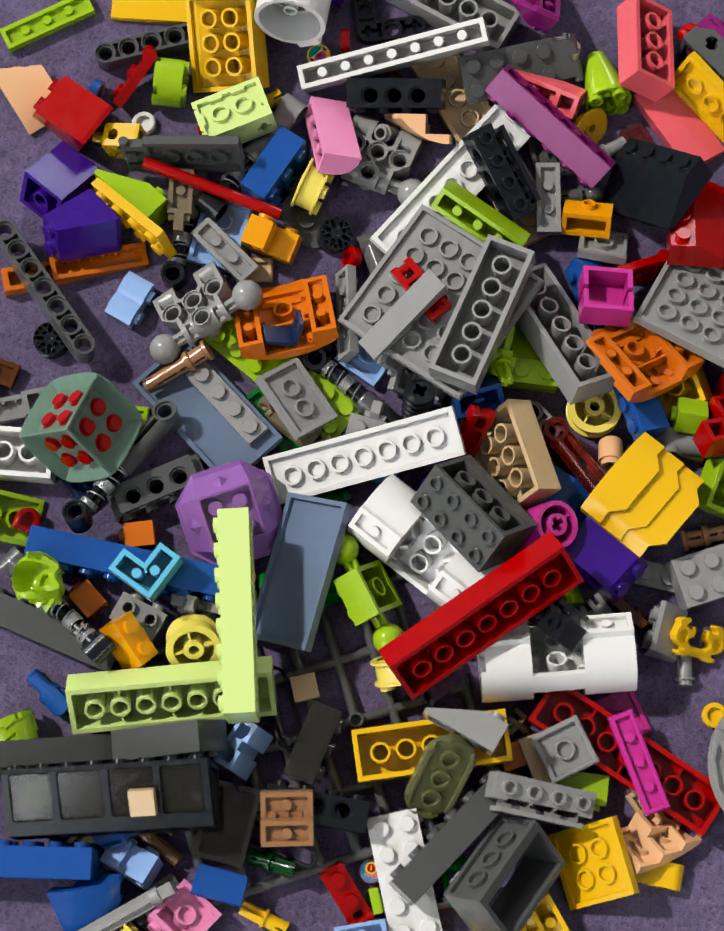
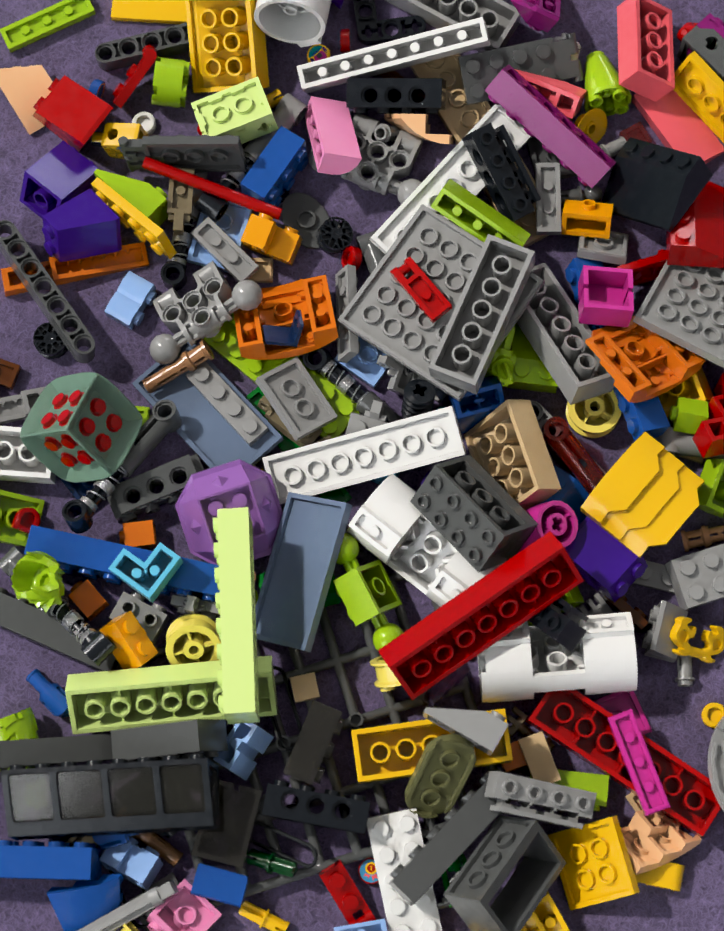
tan tile [127,787,158,817] -> none
medium nougat slope [260,789,314,847] -> none
light yellow wheel [290,157,335,216] -> none
light grey slope [358,268,448,361] -> none
lime tile [368,887,384,915] -> none
red plate [445,404,496,462] -> none
light grey tile [529,714,599,784] -> none
light nougat brick [598,435,623,473] -> none

